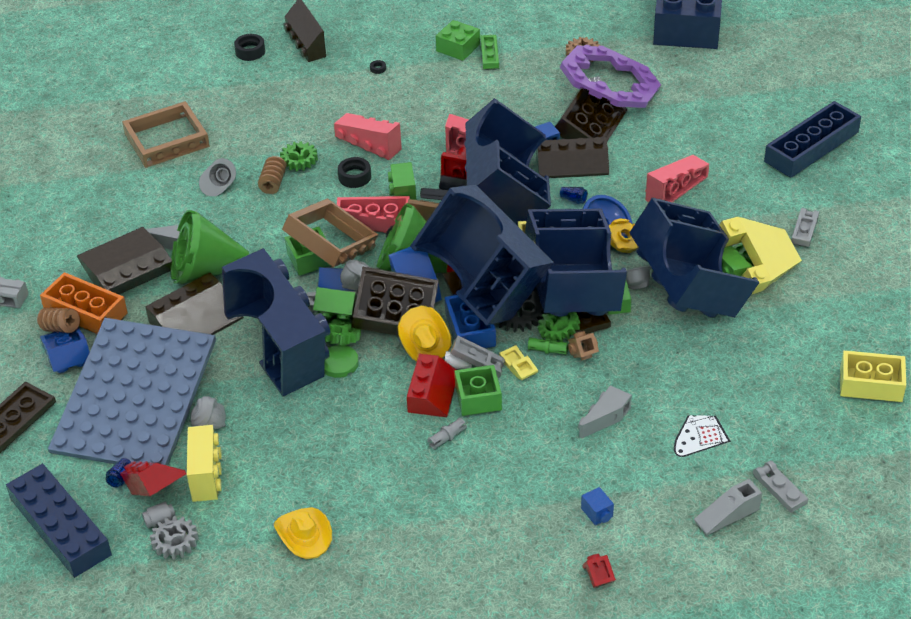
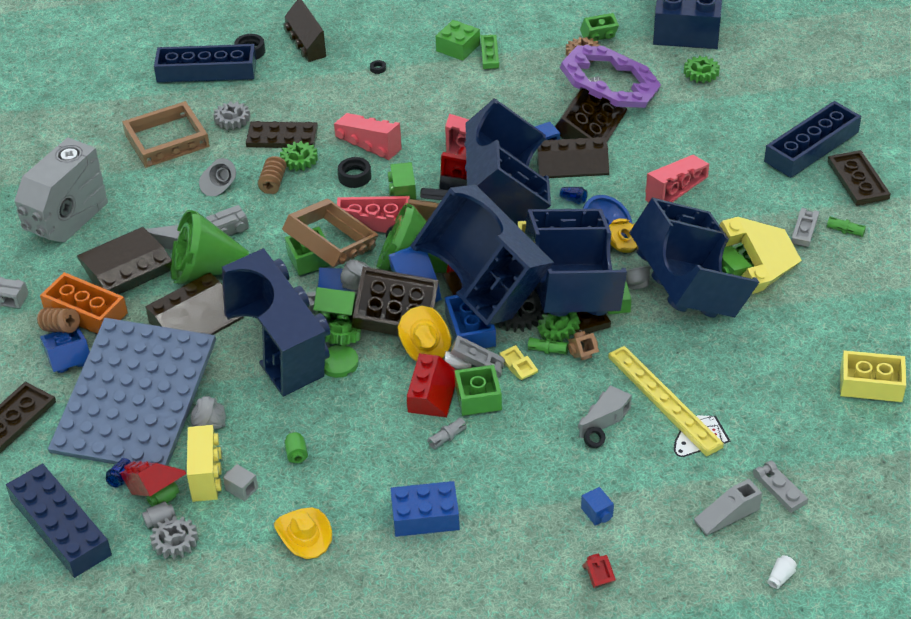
none -> light grey piece [14,137,108,243]
none -> bright green brick [146,482,179,506]
none -> dark blue brick [154,44,256,83]
none -> light grey brick [205,205,249,236]
none -> light grey gear [213,101,251,130]
none -> light grey brick [223,464,258,502]
none -> dark brown plate [246,121,318,148]
none -> bright green brick [284,432,308,463]
none -> blue brick [390,481,460,537]
none -> bright green brick [580,13,619,42]
none -> black piece [584,427,606,448]
none -> light yellow tile [608,346,724,457]
none -> bright green gear [683,56,720,83]
none -> white cone [767,555,797,589]
none -> dark brown plate [827,150,891,206]
none -> bright green pin [827,216,866,237]

